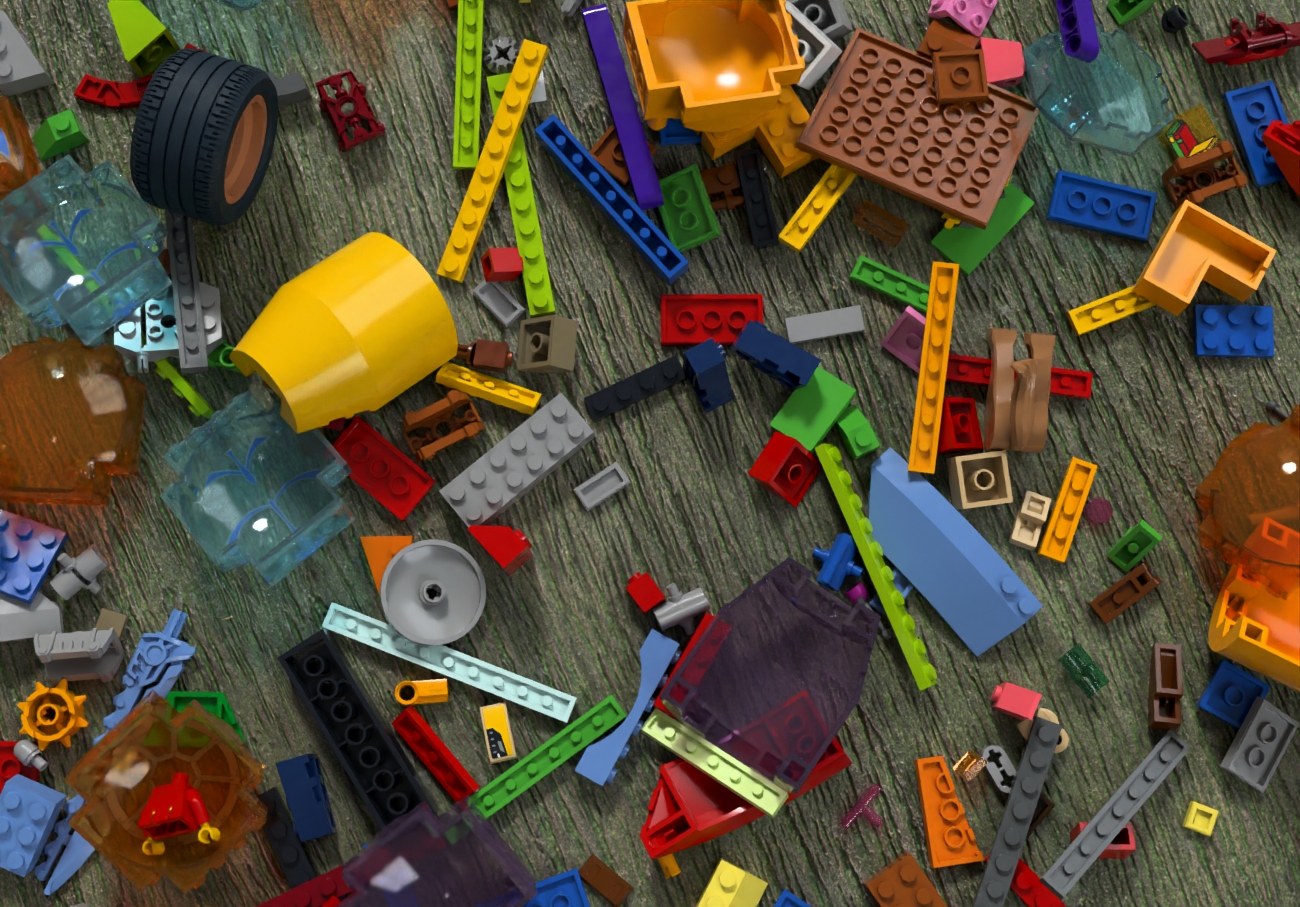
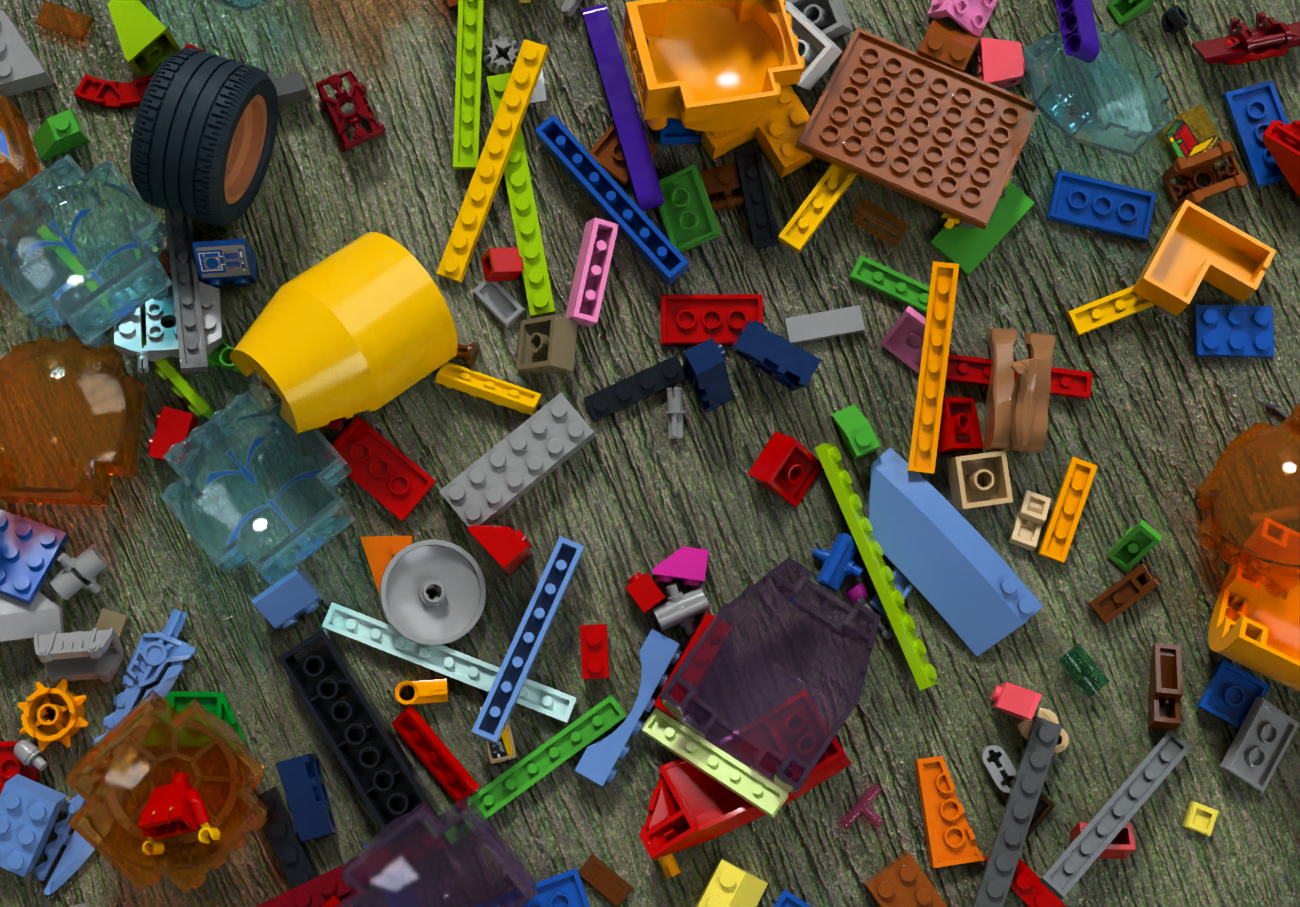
dark orange piece [400,390,486,464] -> none
copper brick [473,339,513,374] -> none
light grey tile [573,461,631,512] -> none
bright green tile [769,366,857,454] -> none
dark orange tile [931,49,989,104] -> none
clear orange tile [953,750,988,782] -> none
clear pink tile [1085,497,1113,524] -> none
none -> clear orange tile [36,0,93,42]
none -> red brick [147,406,200,467]
none -> blue slope [193,239,257,288]
none -> medium blue slope [251,569,323,630]
none -> medium blue brick [471,536,584,746]
none -> bright pink brick [565,217,619,327]
none -> red brick [580,624,610,680]
none -> dark pink slope [652,546,709,587]
none -> light grey axle [665,387,685,439]

